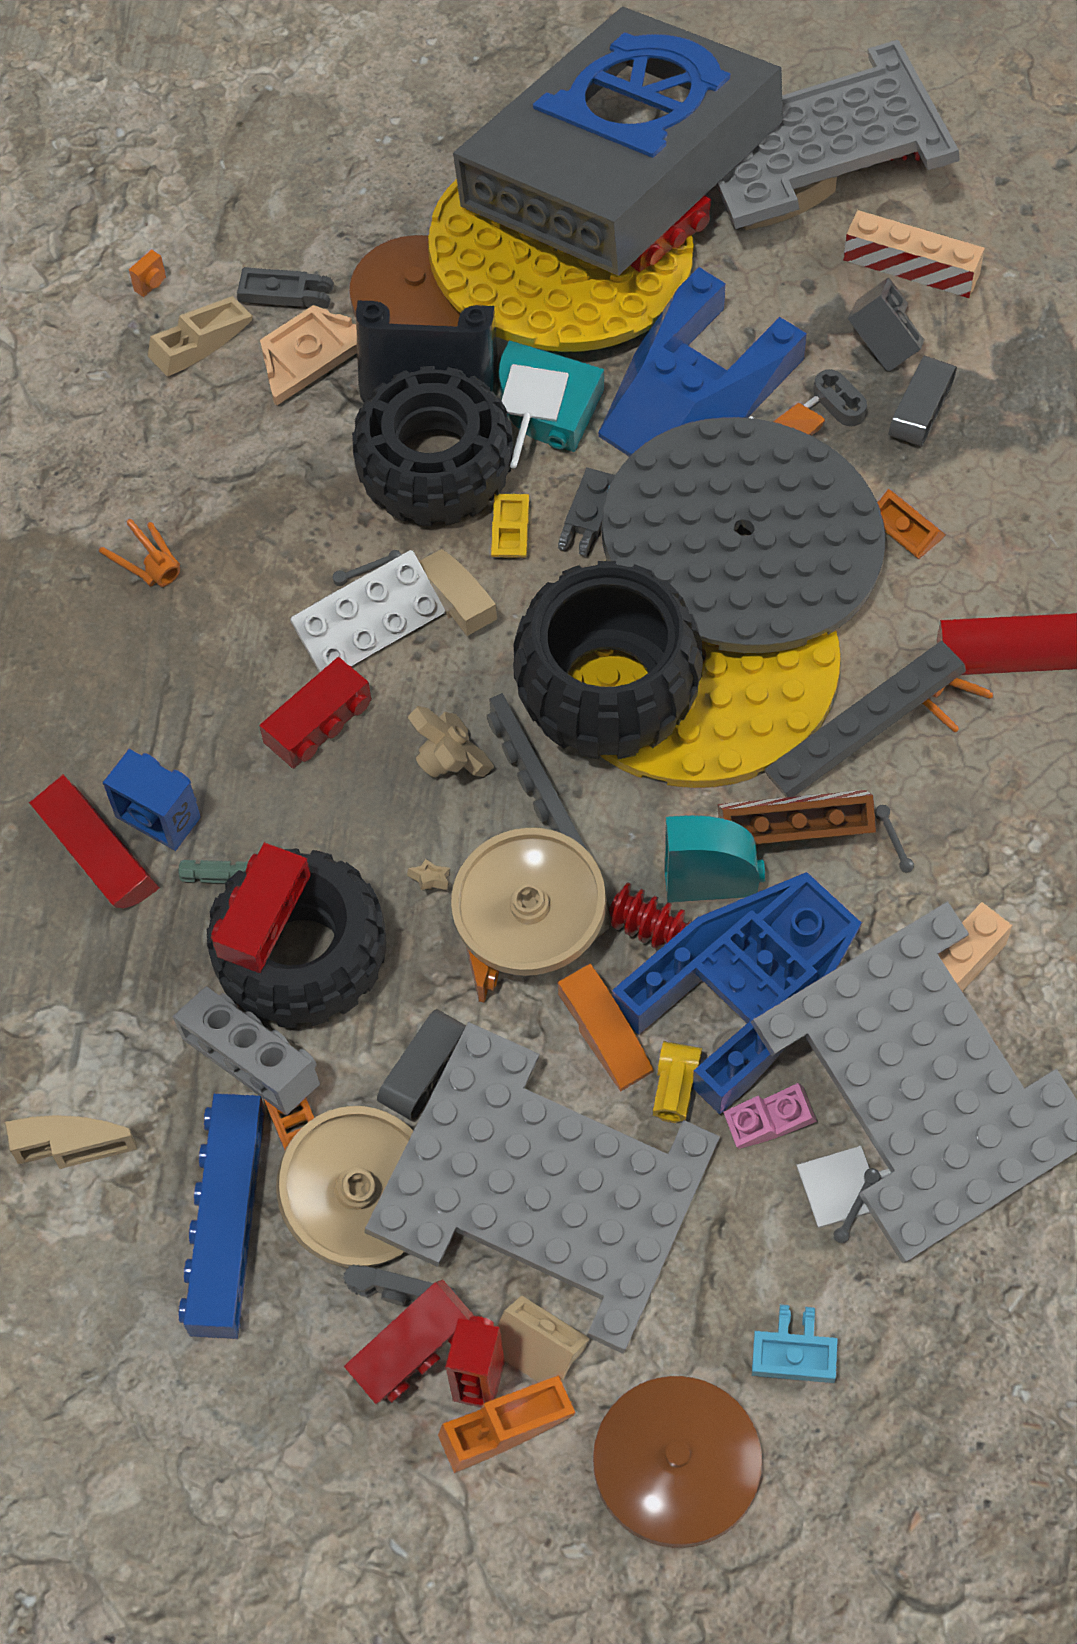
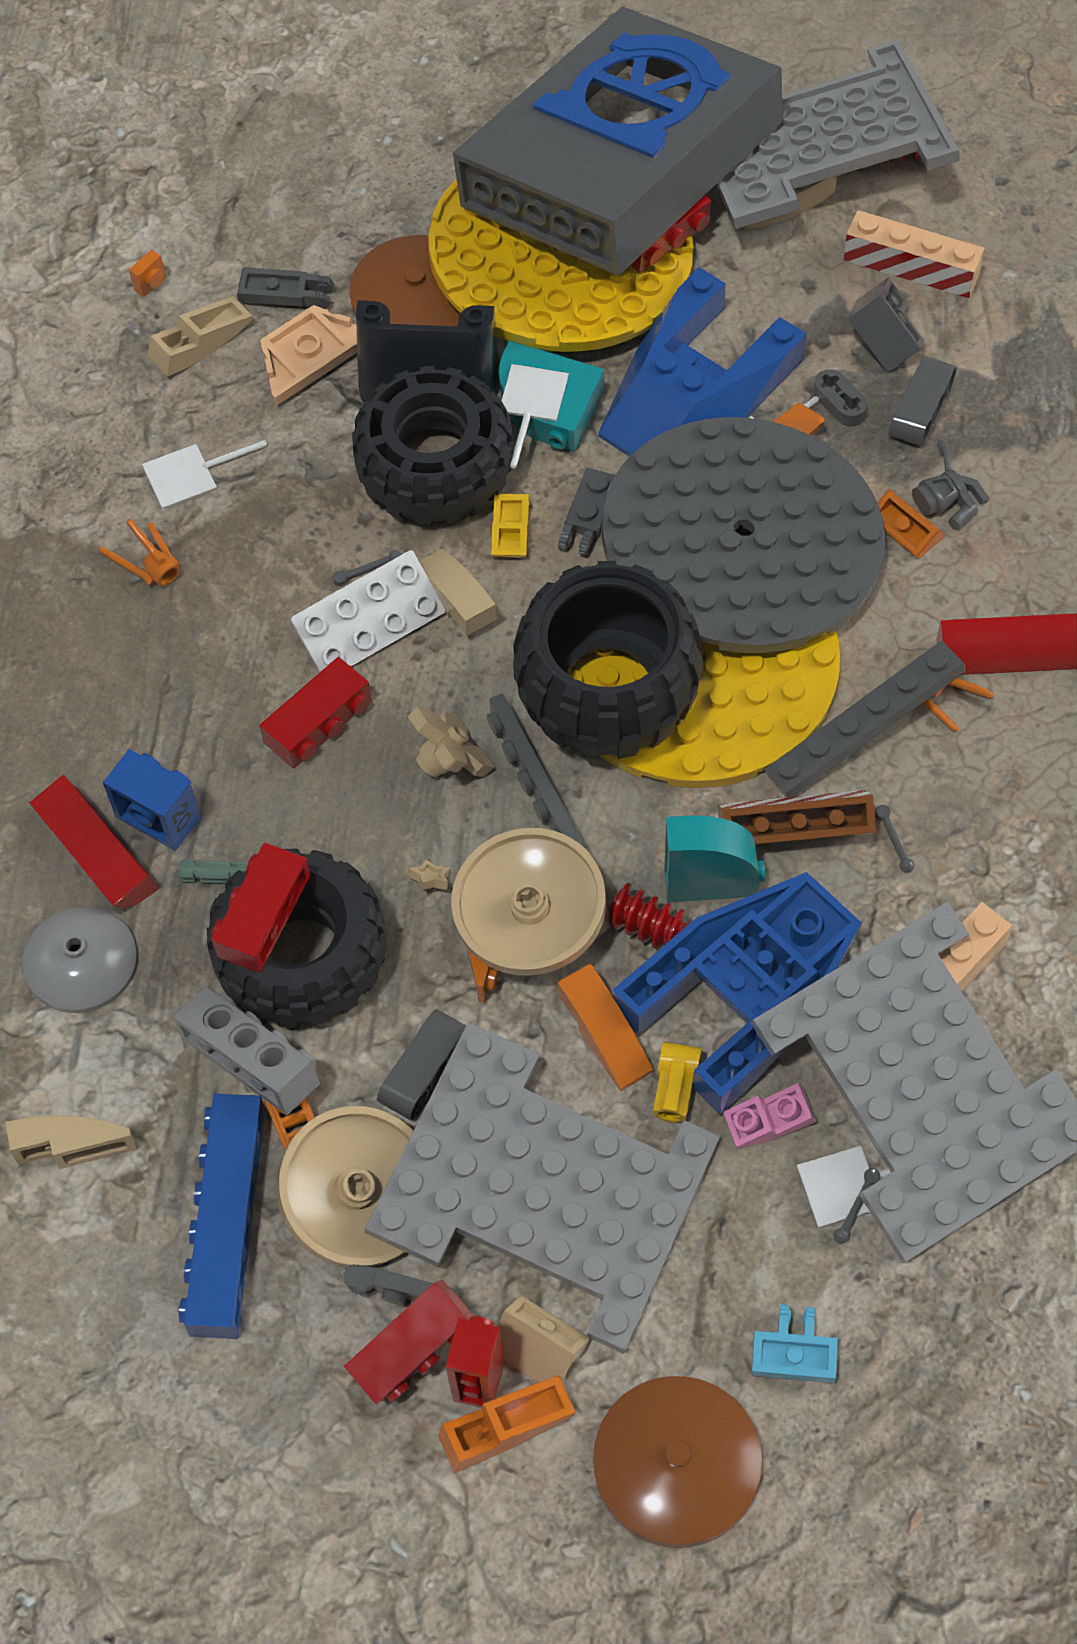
none -> light grey dish [22,906,137,1013]
none -> white piece [142,440,267,510]
none -> dark grey piece [912,440,989,530]

